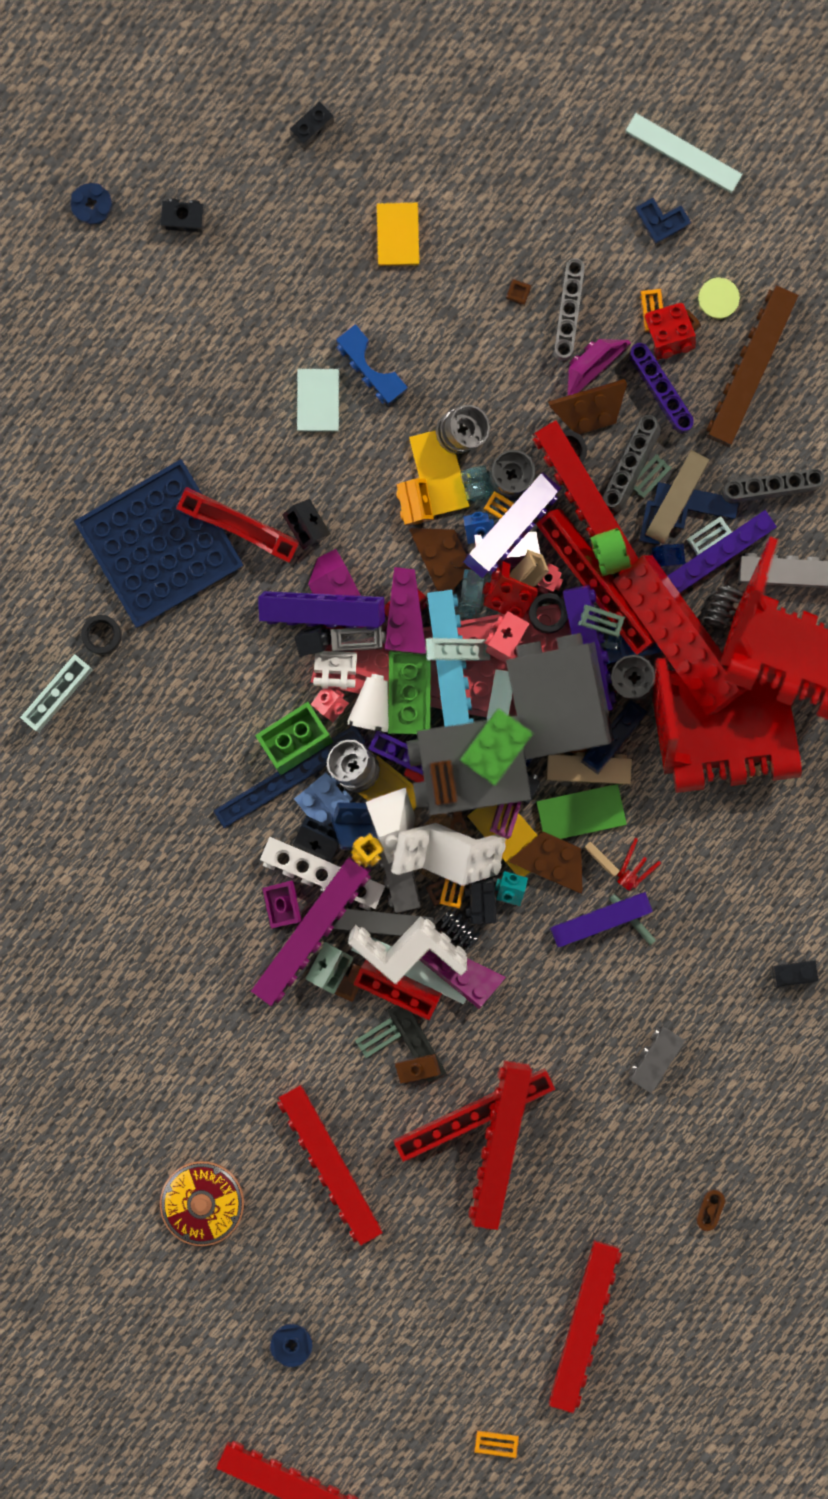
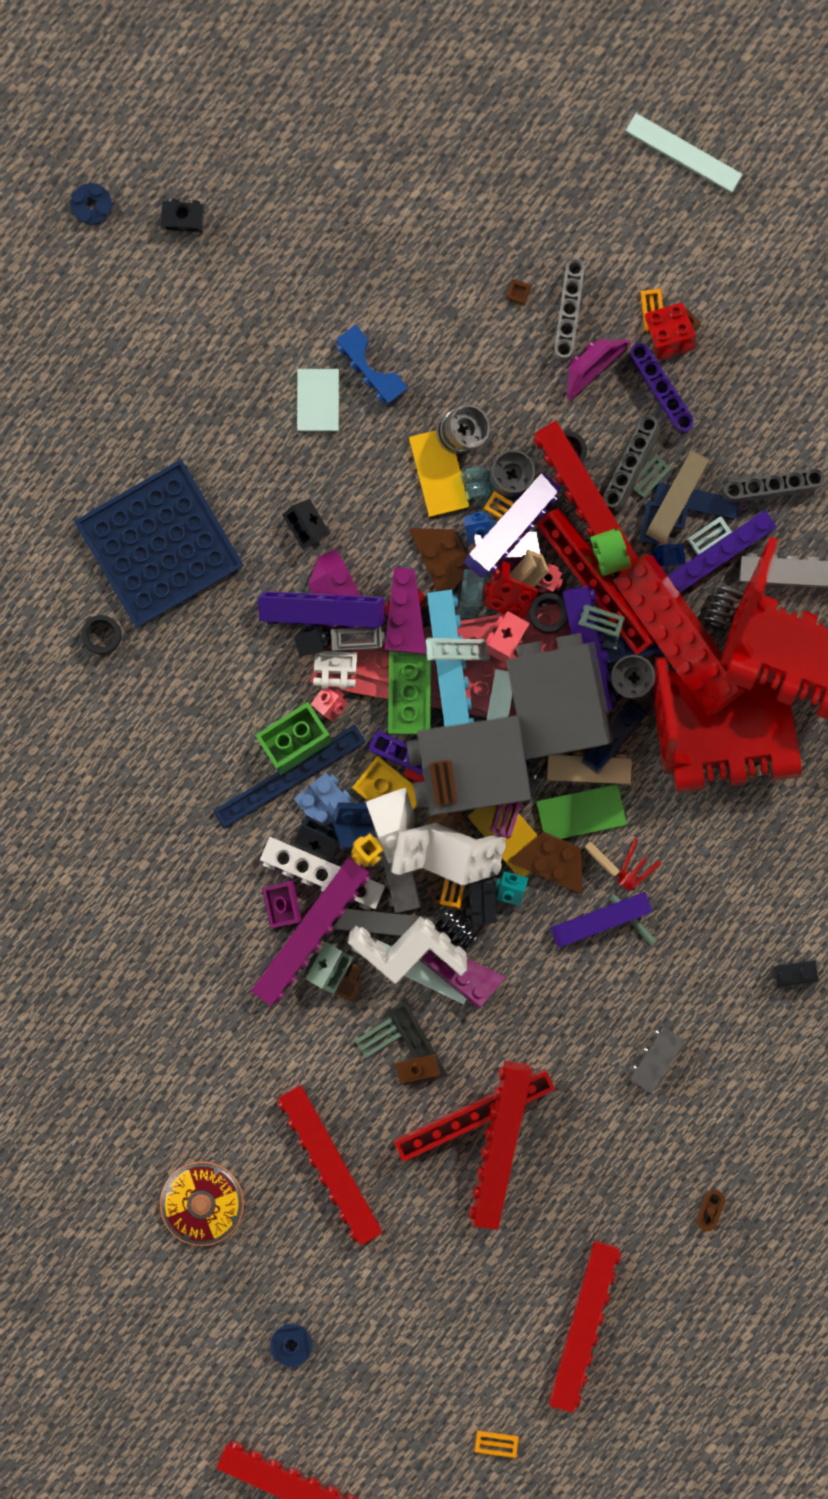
light aqua brick [20,654,93,733] -> none
red arch [176,487,299,563] -> none
black brick [290,101,334,150] -> none
flat silver wheel [327,740,380,792] -> none
white cone [347,674,389,732] -> none
red brick [354,959,442,1021] -> none
yellow tile [377,203,419,266] -> none
light orange brick [396,478,434,525] -> none
bright green brick [460,708,533,785] -> none
reddish brown wing [548,379,627,434] -> none
dark blue plate [635,198,691,245] -> none
yellowish green tile [698,277,740,319] -> none
reddish brown brick [706,285,799,448] -> none

